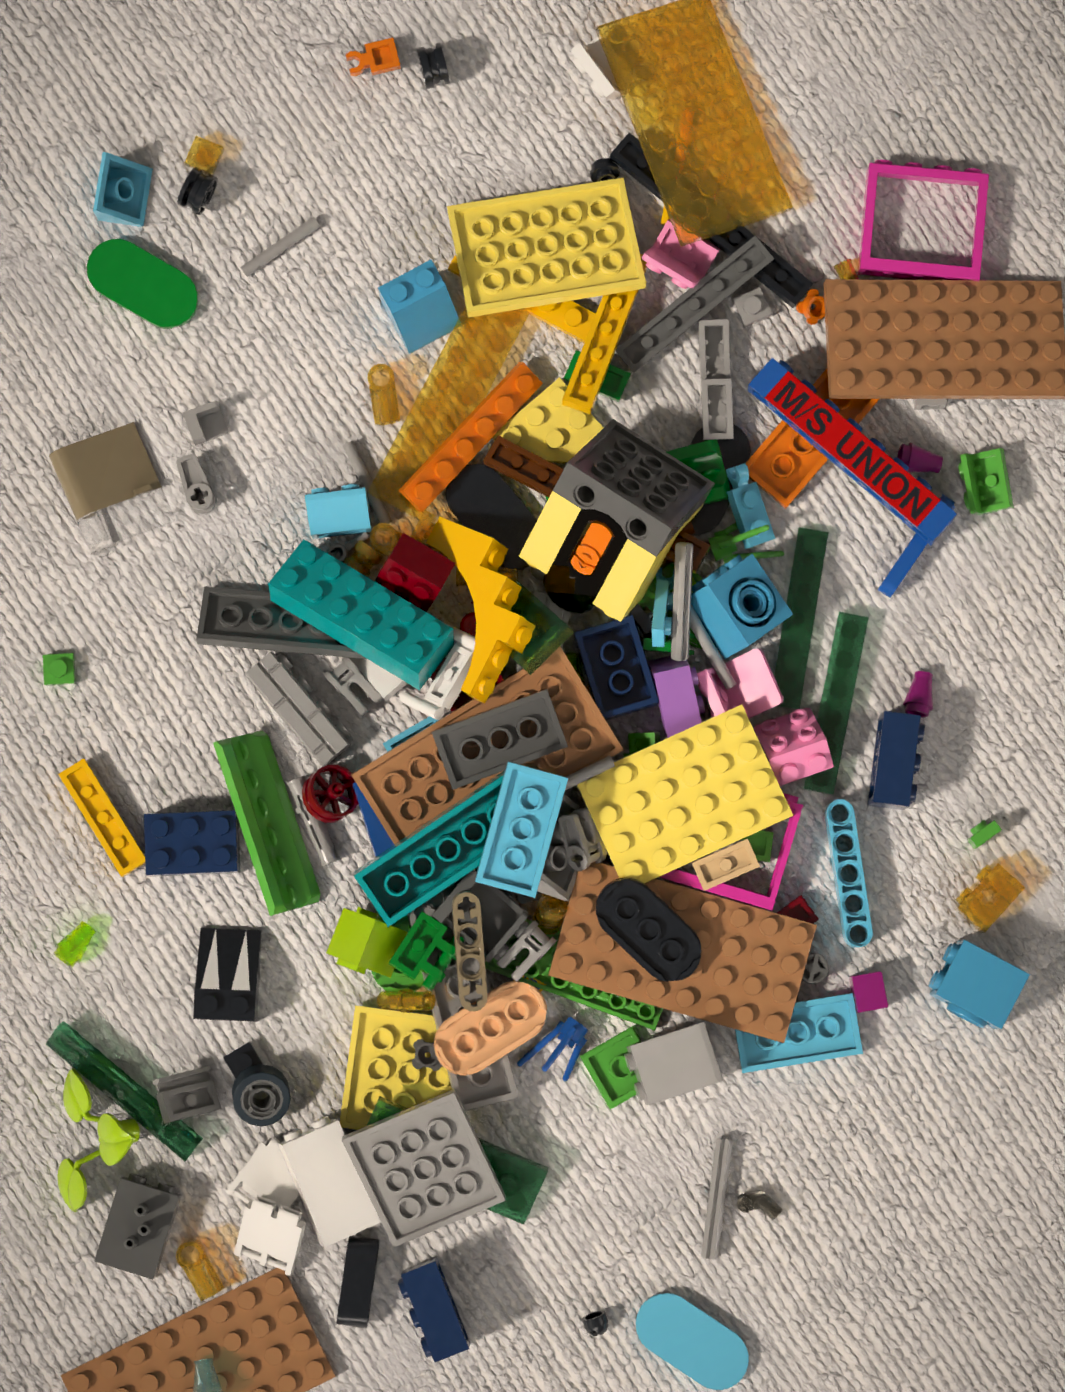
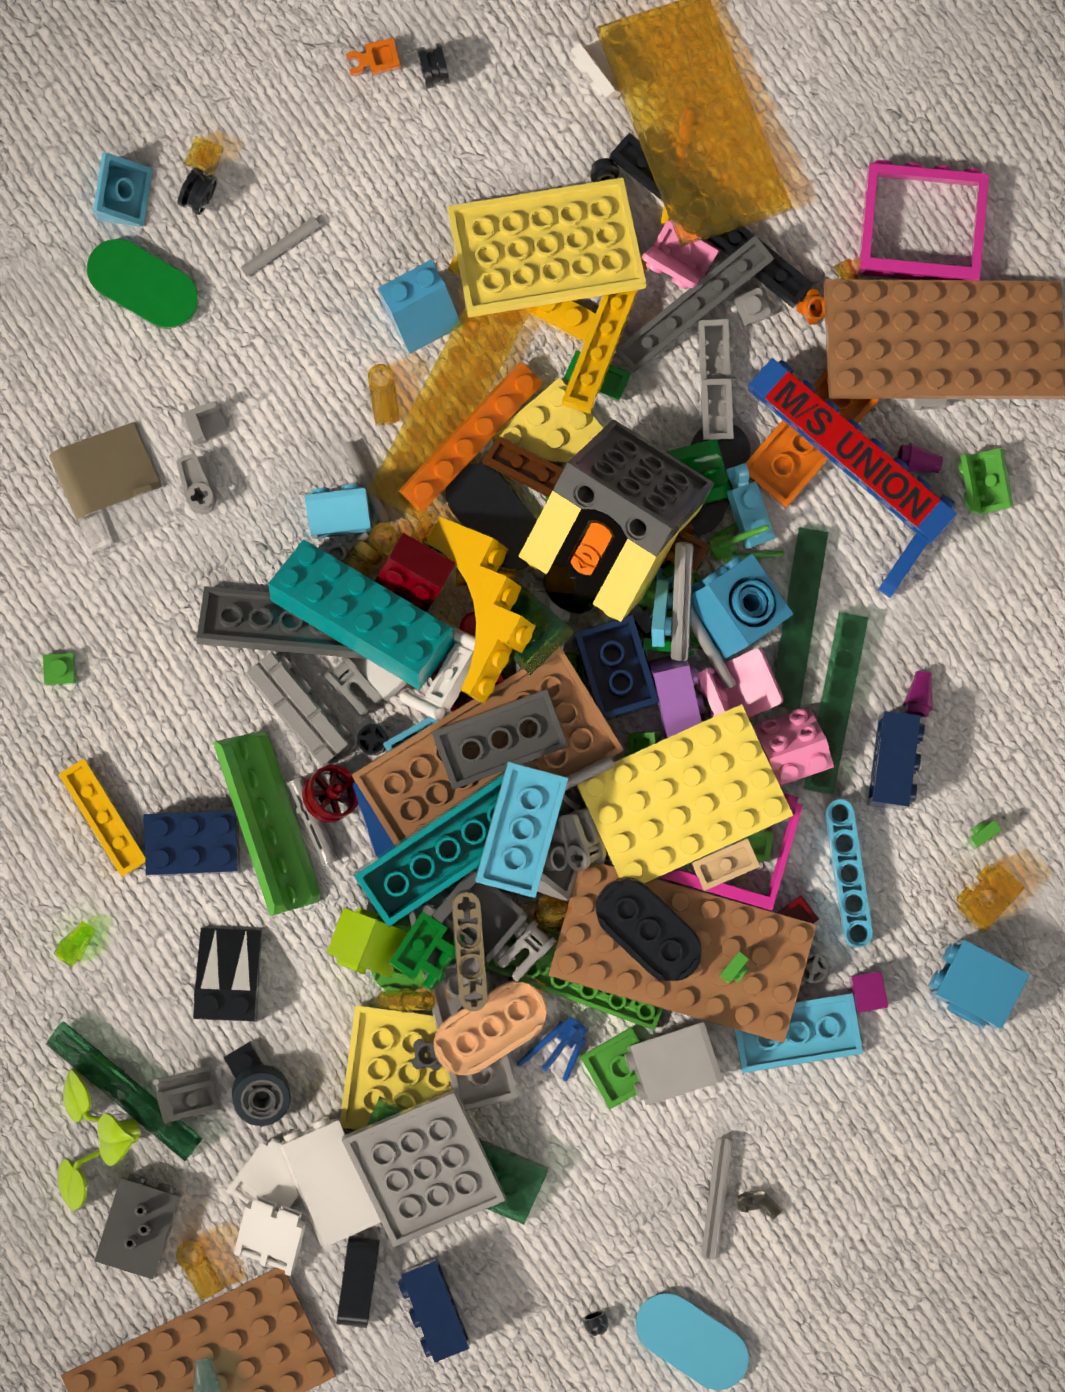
none -> black wheel [357,724,388,756]
none -> bright green plate [719,952,749,984]

